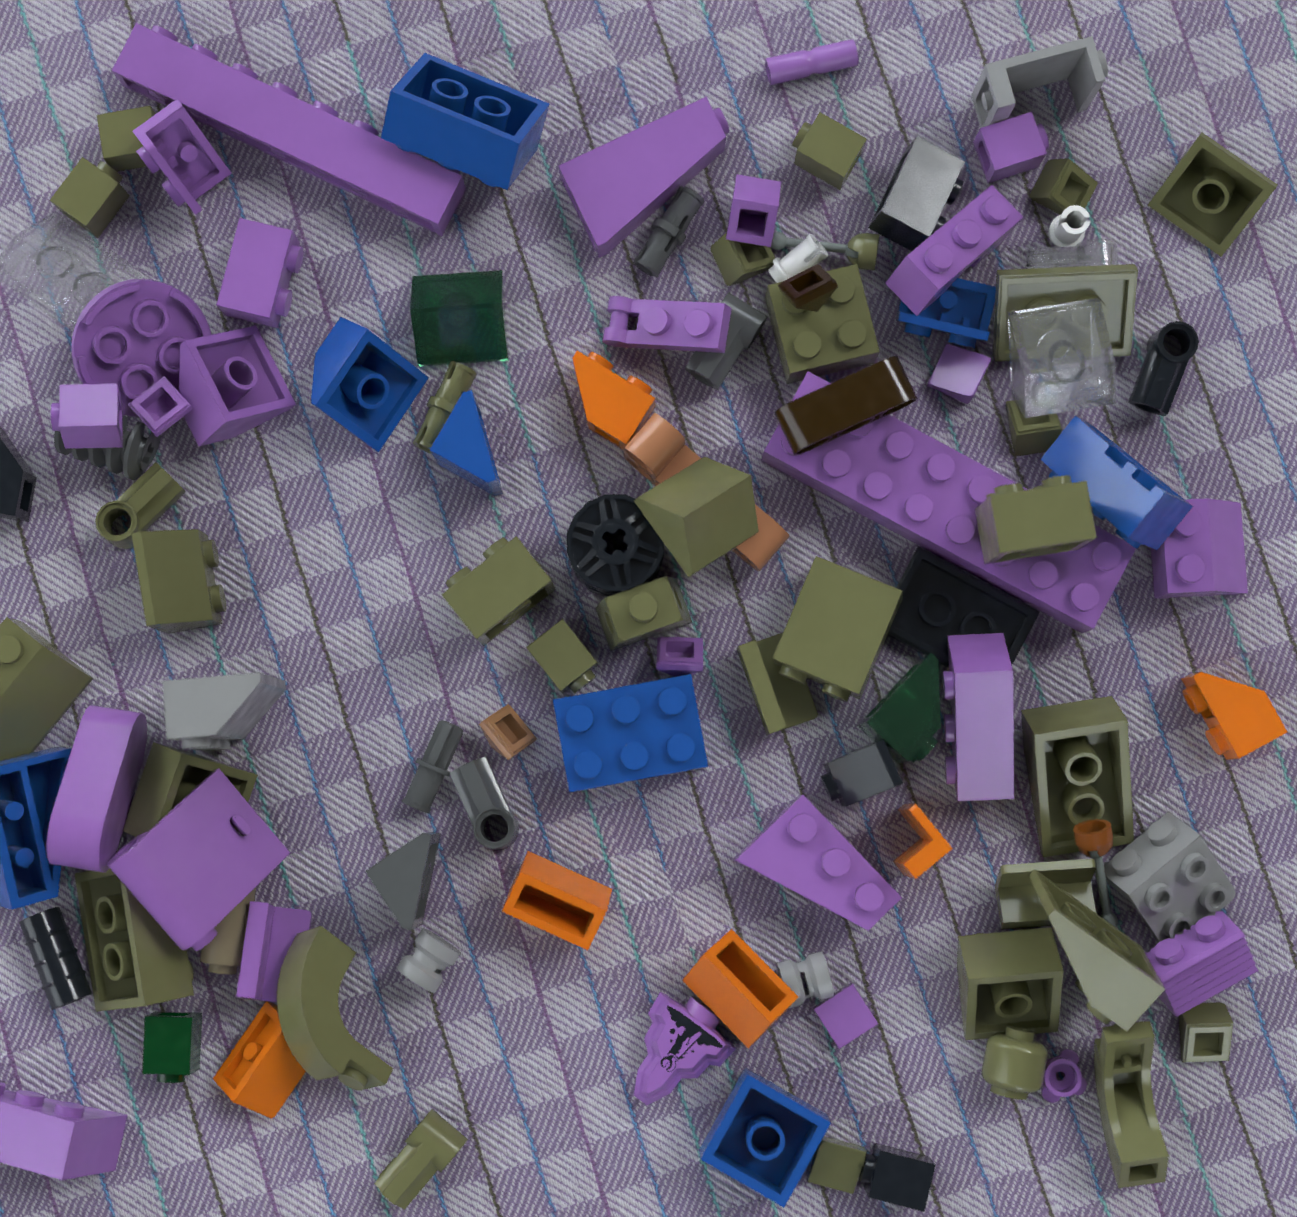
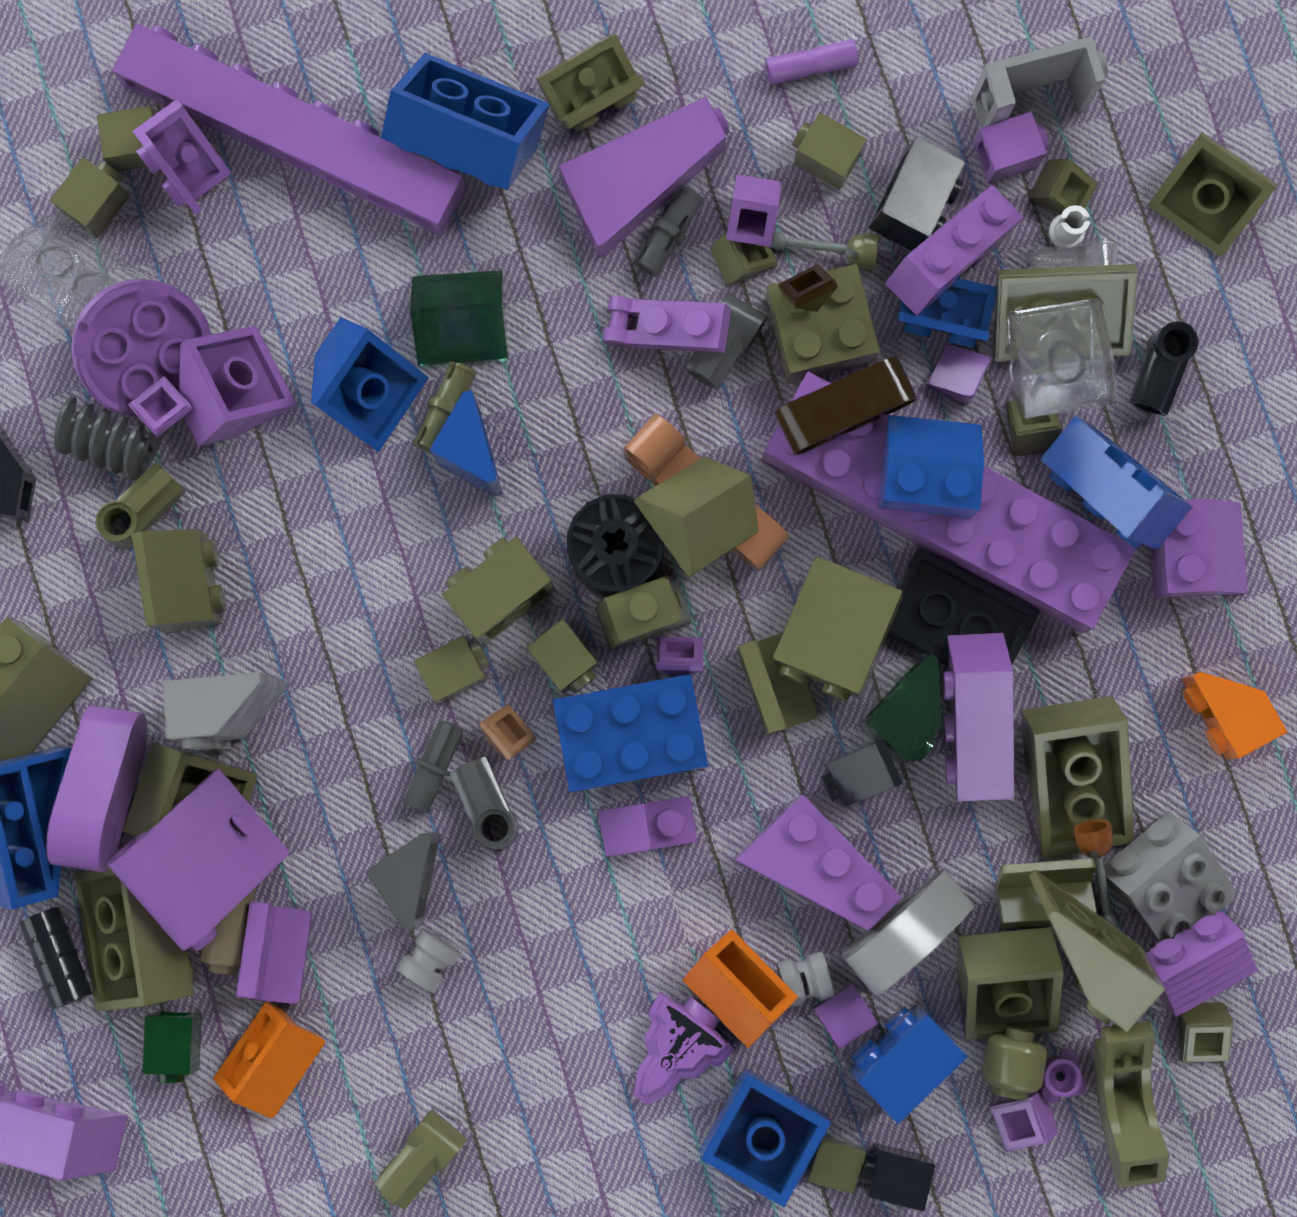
medium lavender brick [51,384,123,449] -> none
medium lavender brick [216,218,304,328] -> none
olive arch [277,926,393,1091] -> none
orange brick [502,851,612,950] -> none
orange slope [572,350,656,449] -> none
white pin [769,234,829,283] -> none
orange panel [893,804,953,879] -> none
olive brick [975,475,1097,565] -> none
none -> olive brick [414,635,490,704]
none -> olive bracket [535,33,646,131]
none -> medium lavender slope [599,796,697,857]
none -> light grey beam [841,869,975,996]
none -> blue brick [849,1005,968,1124]
none -> blue slope [878,415,985,518]
none -> medium lavender slope [990,1089,1058,1152]

